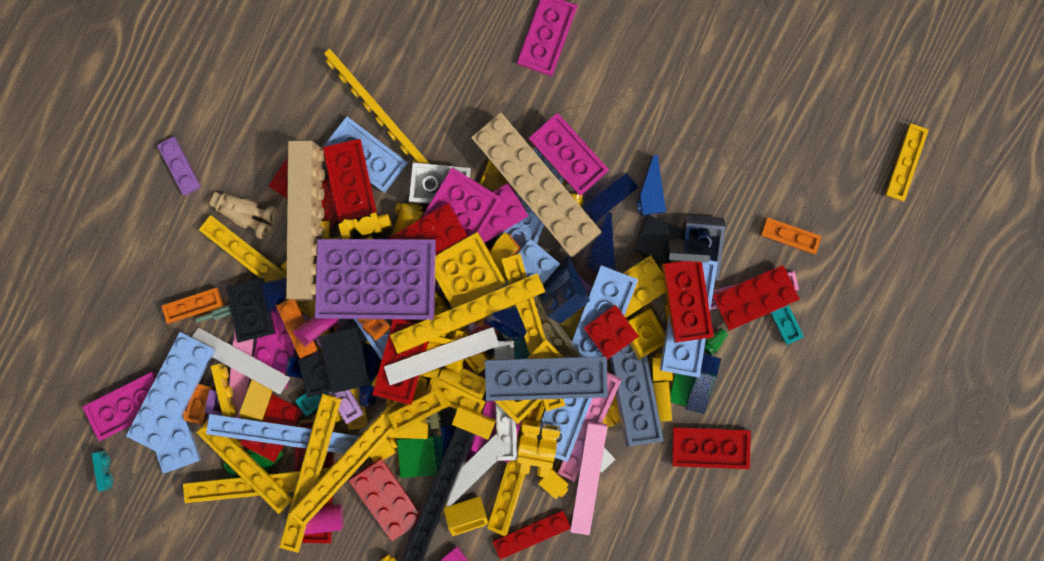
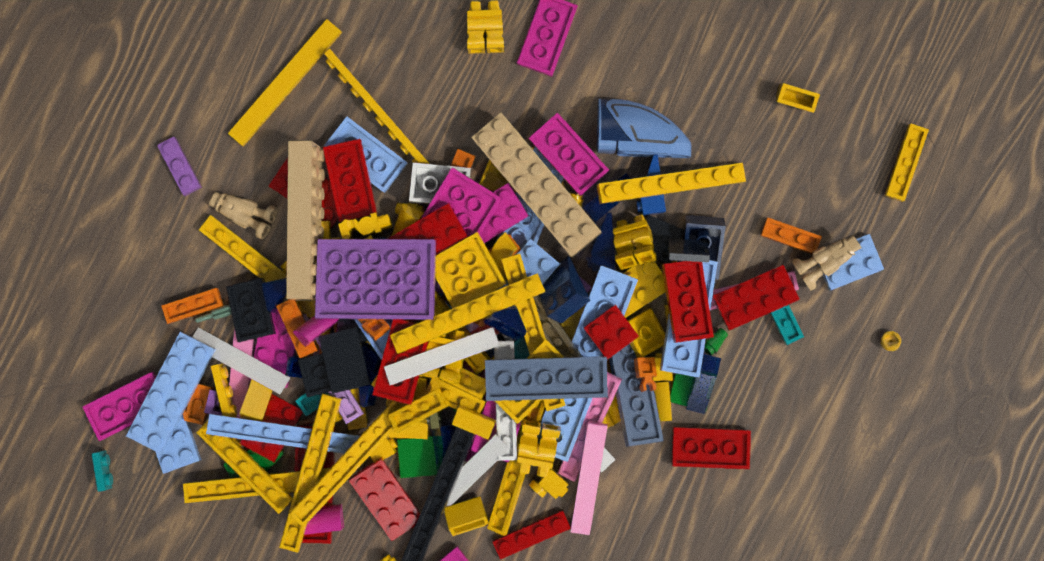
none -> yellow tile [228,19,342,147]
none -> orange plate [451,149,476,168]
none -> yellow hips [467,1,505,54]
none -> yellow tile [529,479,547,498]
none -> medium blue panel [597,98,691,158]
none -> yellow plate [597,163,746,204]
none -> yellow hips [613,215,657,270]
none -> orange plate [634,357,657,392]
none -> yellow brick [776,83,820,113]
none -> tan piece [791,235,862,291]
none -> light blue plate [818,234,884,291]
none -> yellow tile [881,331,901,351]

